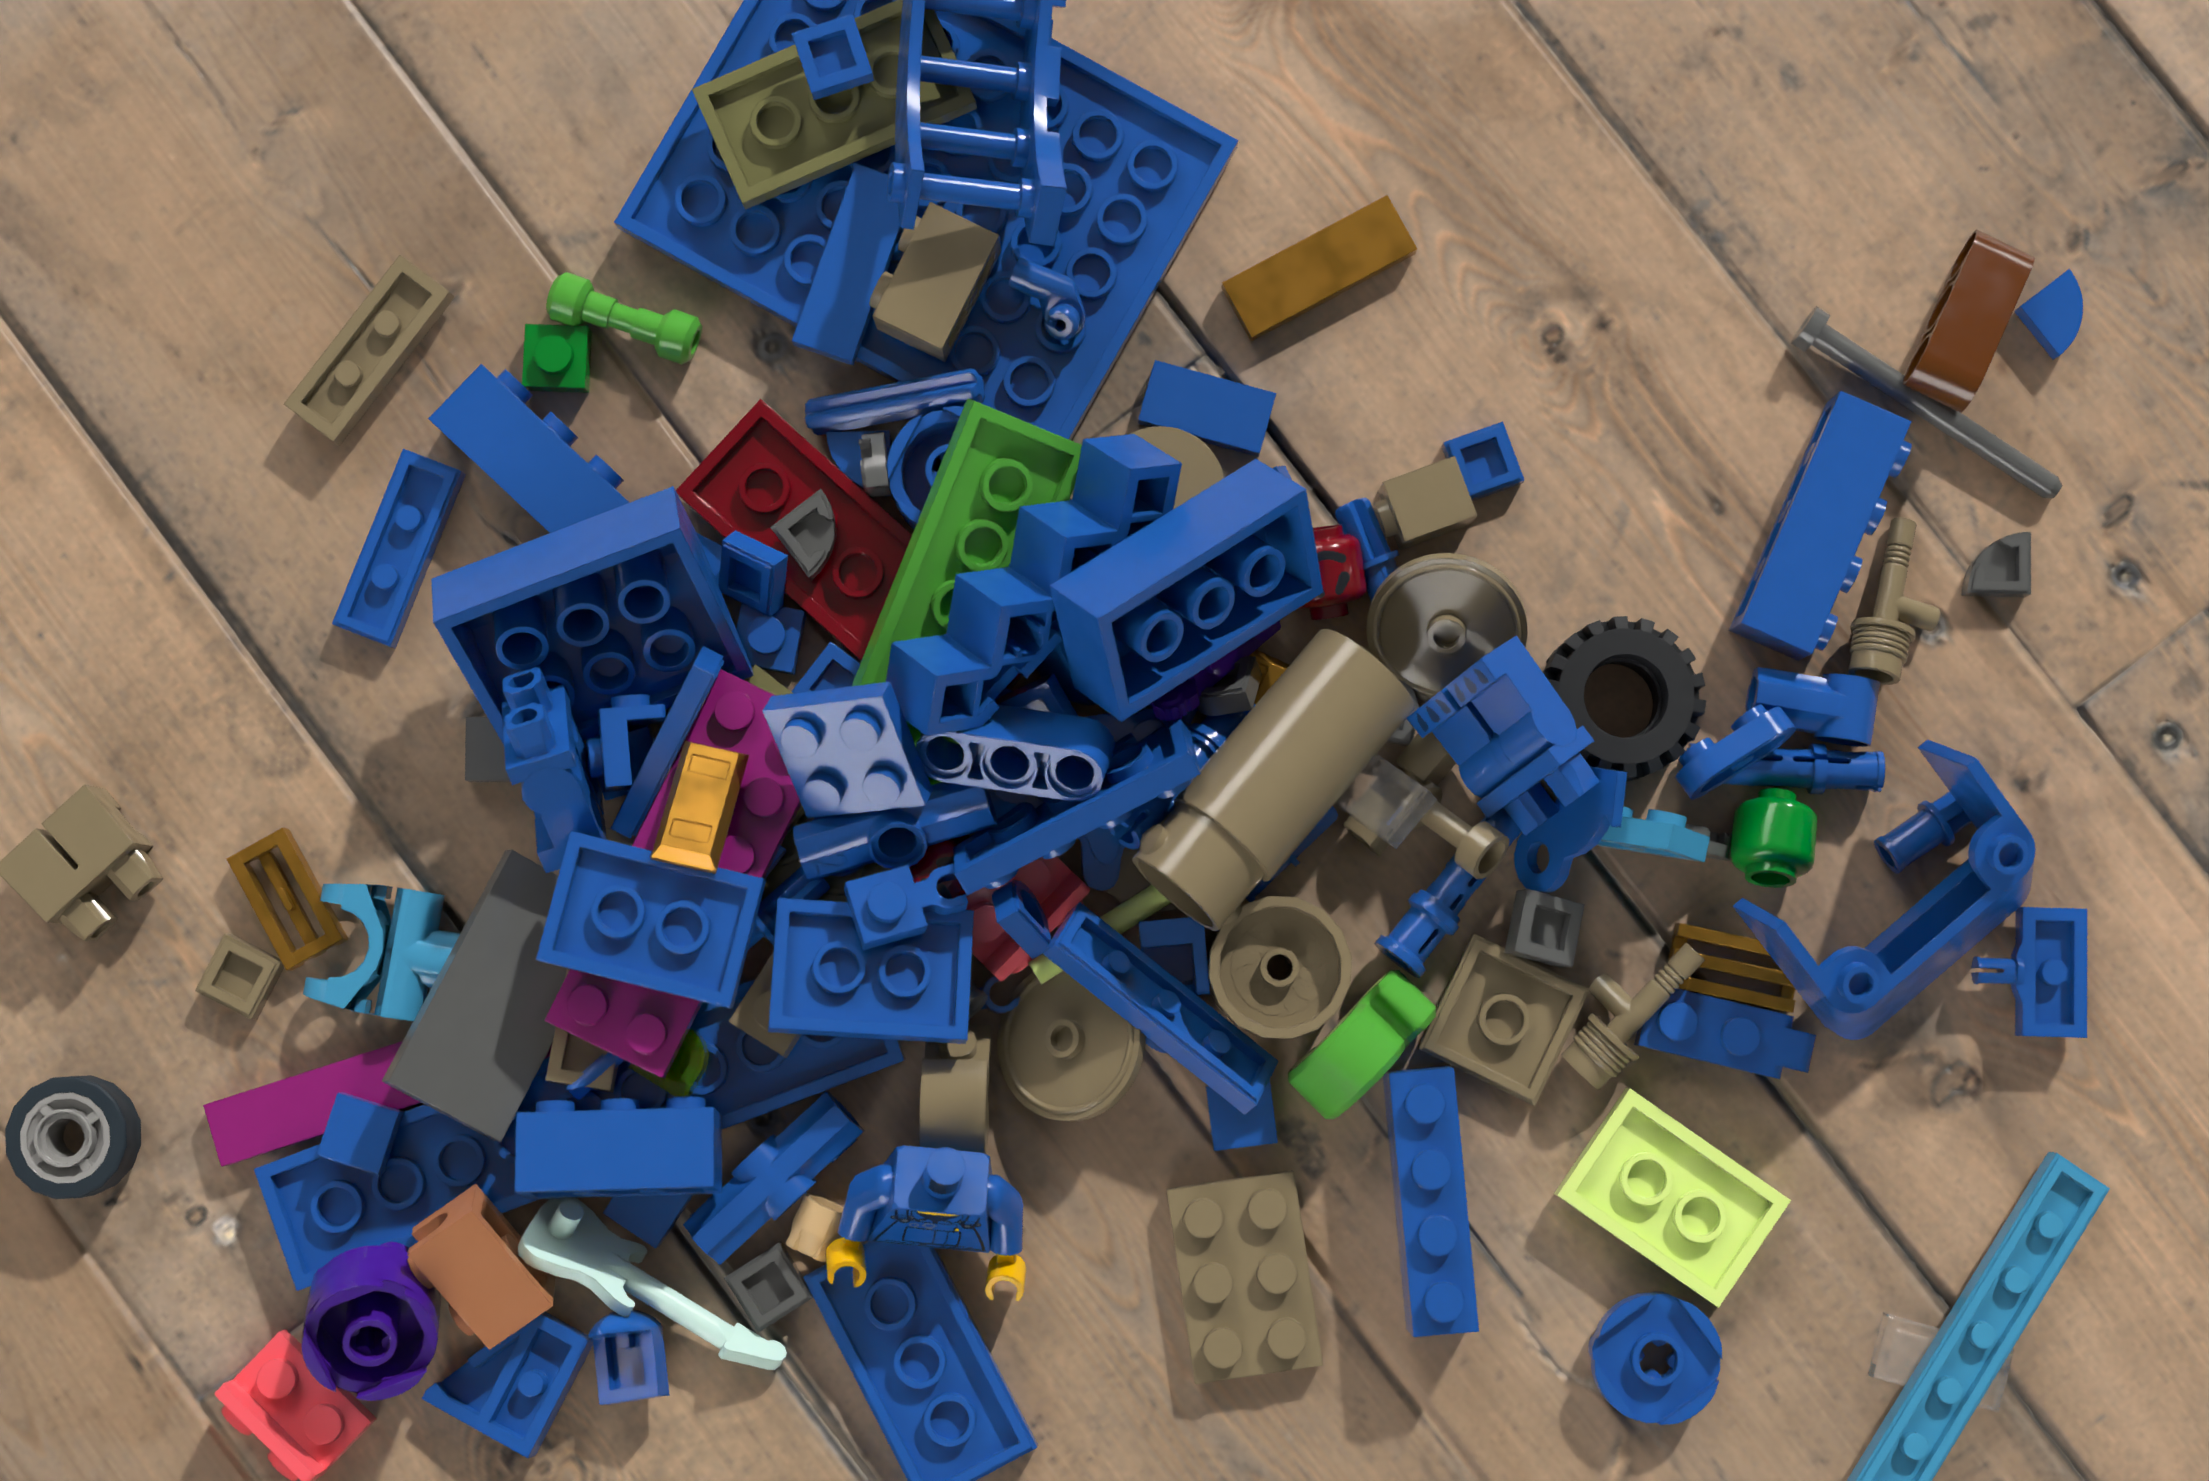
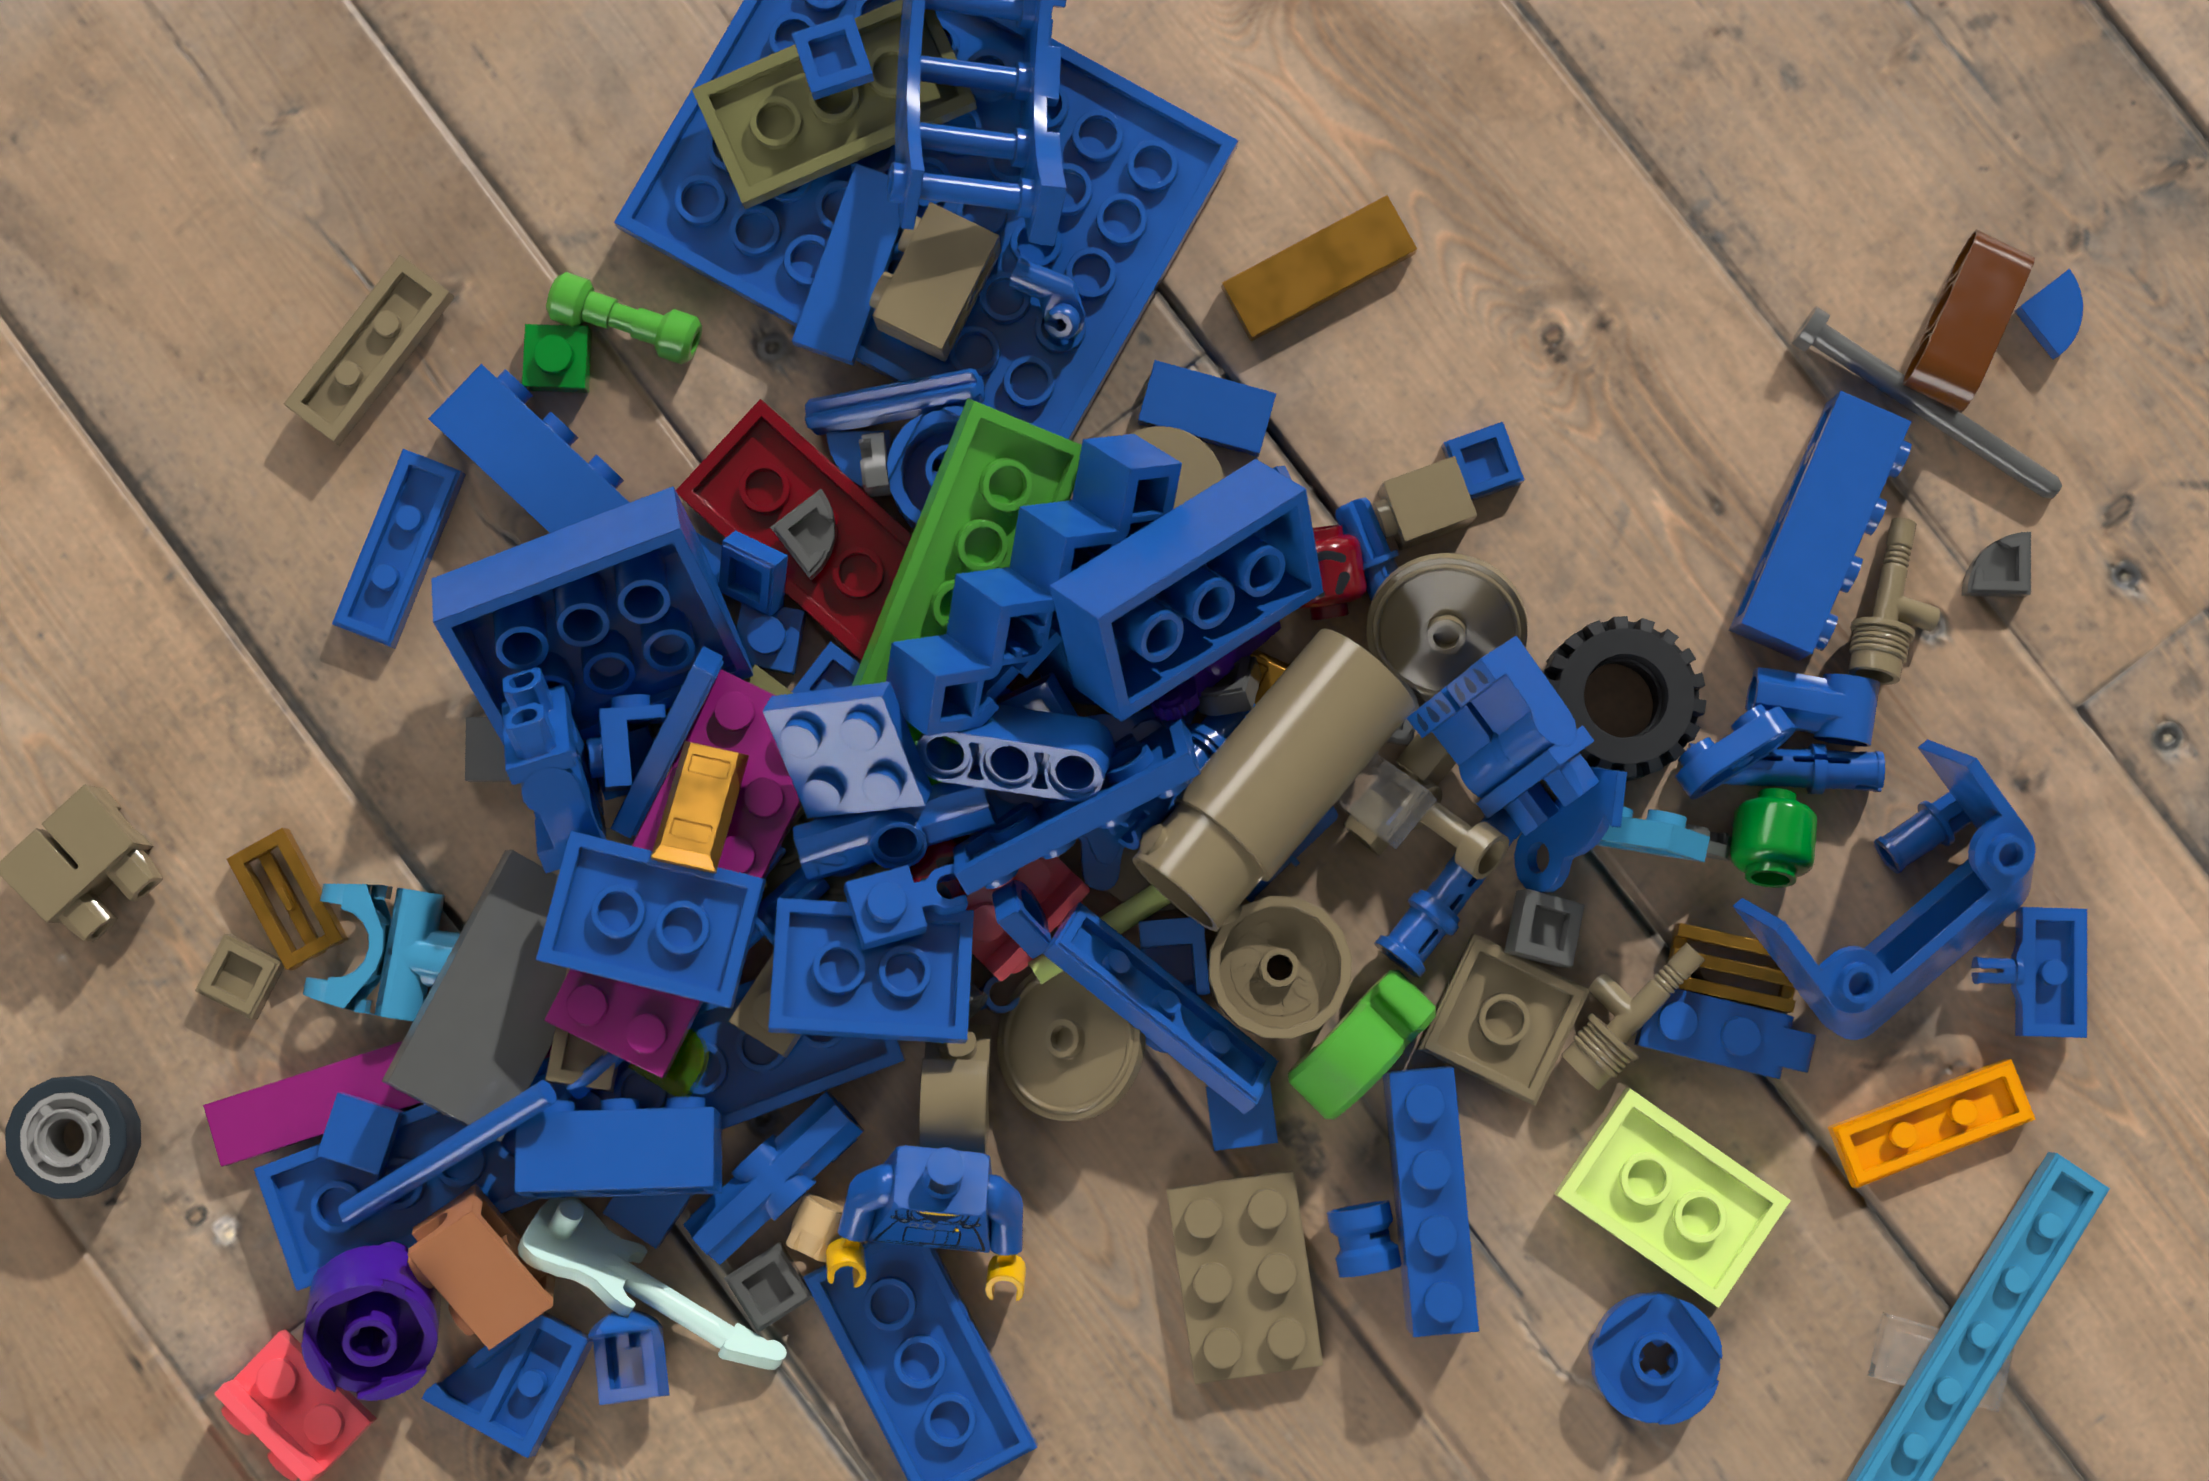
none -> blue bar [338,1080,557,1227]
none -> blue wheel [1327,1200,1402,1278]
none -> light orange tile [1828,1059,2036,1188]

